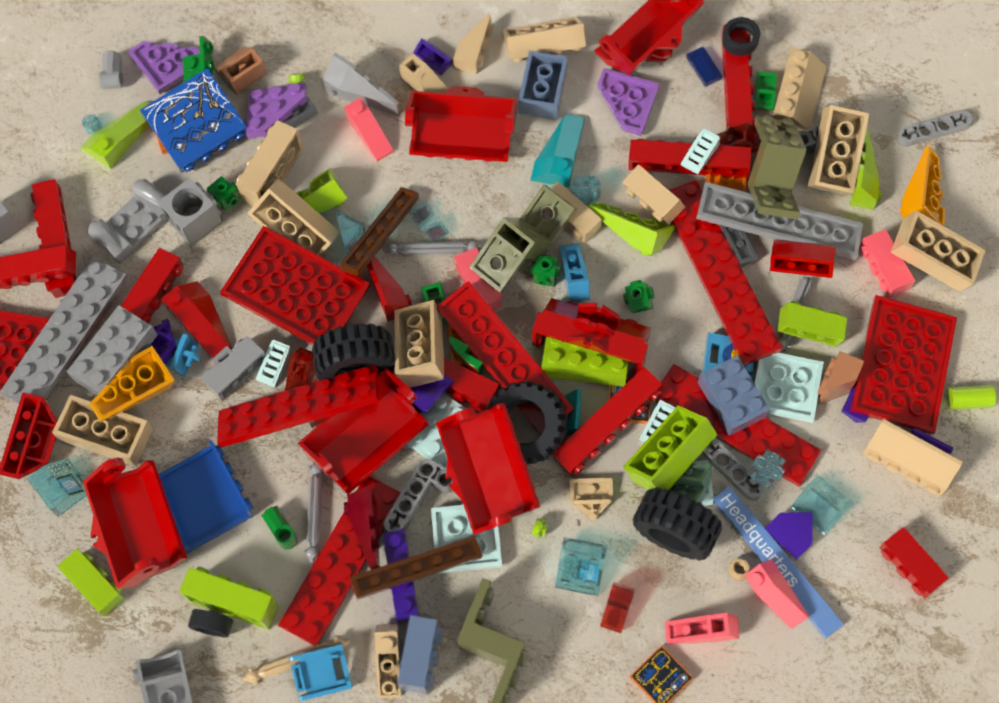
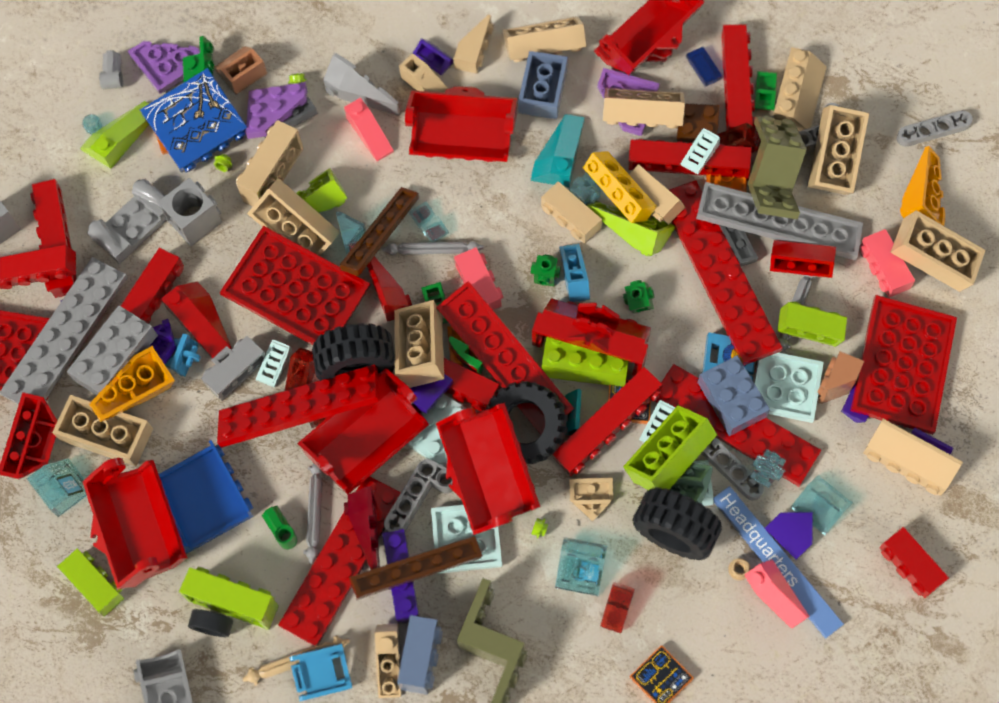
green brick [206,176,242,212] -> none
olive bracket [469,184,577,292] -> none
coral slope [665,613,740,644] -> none
black tyre [722,17,760,56] -> none
lime wedge [849,127,882,210] -> none
lime brick [947,385,996,410] -> none
none -> lime plate [214,154,233,172]
none -> yellow brick [583,151,657,223]
none -> tan slope [603,88,685,128]
none -> reddish brown plate [677,104,720,142]

